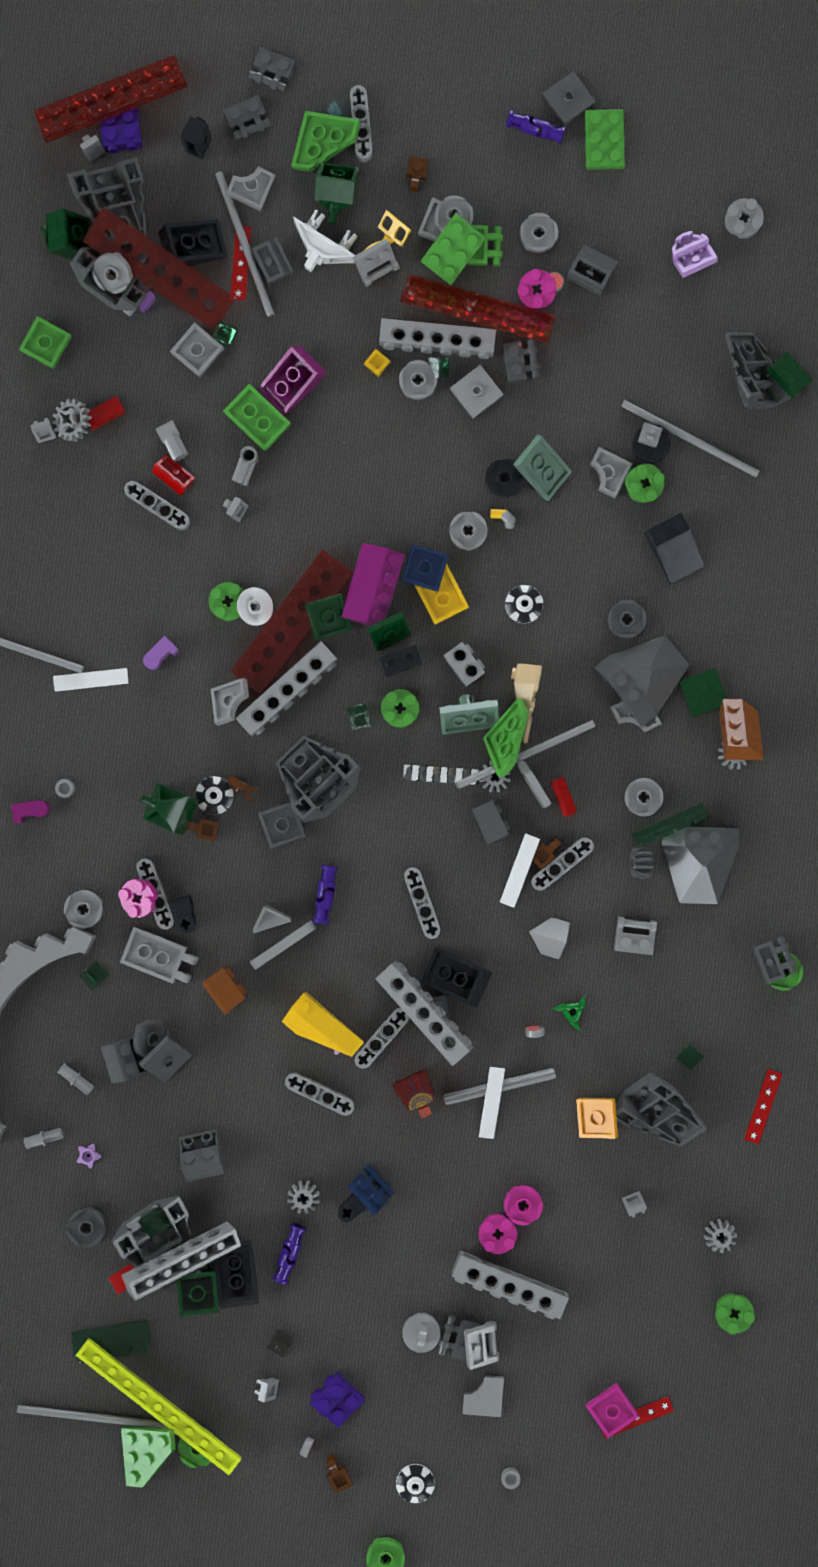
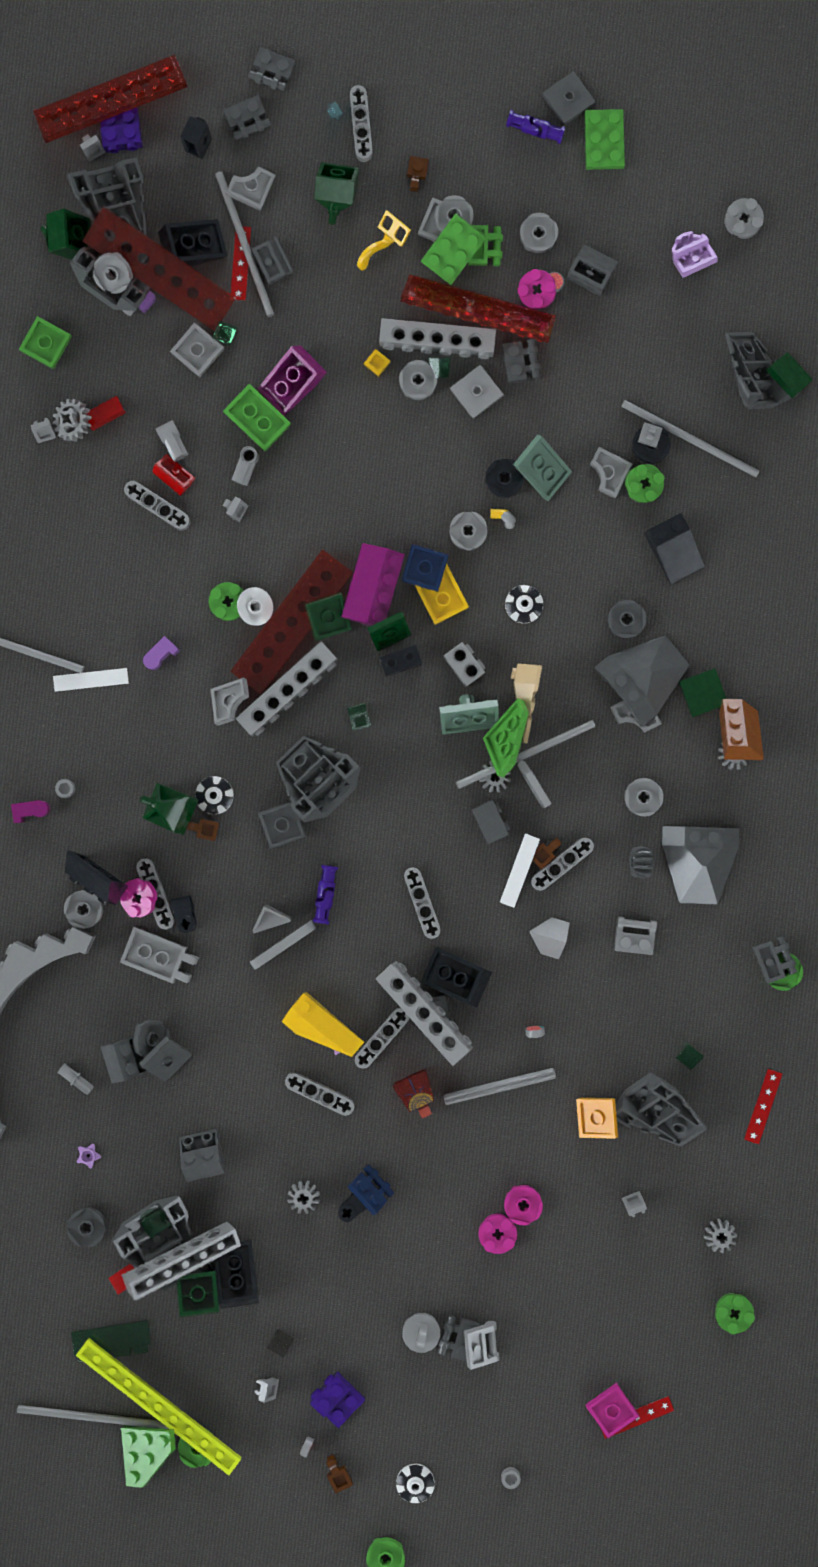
light grey axle [24,1128,63,1149] -> none
clear green slope [80,961,109,990] -> none
dark orange slope [201,966,247,1015] -> none
reddish brown plate [227,775,260,802] -> none
dark purple piece [272,1223,307,1285] -> none
bright green plate [291,111,361,172] -> none
white connector [293,210,357,272] -> none
light grey plate [353,239,400,287] -> none
bright green plate [381,689,419,728] -> none
sticker [403,765,478,785] -> none
light grey brick [452,1250,569,1320] -> none
light grey tile [462,1375,504,1417] -> none
white sticker [479,1067,505,1139] -> none
red slope [550,777,577,817] -> none
green piece [551,995,585,1032] -> none
clear green windscreen [631,803,709,846] -> none
none -> black slope [64,850,128,905]

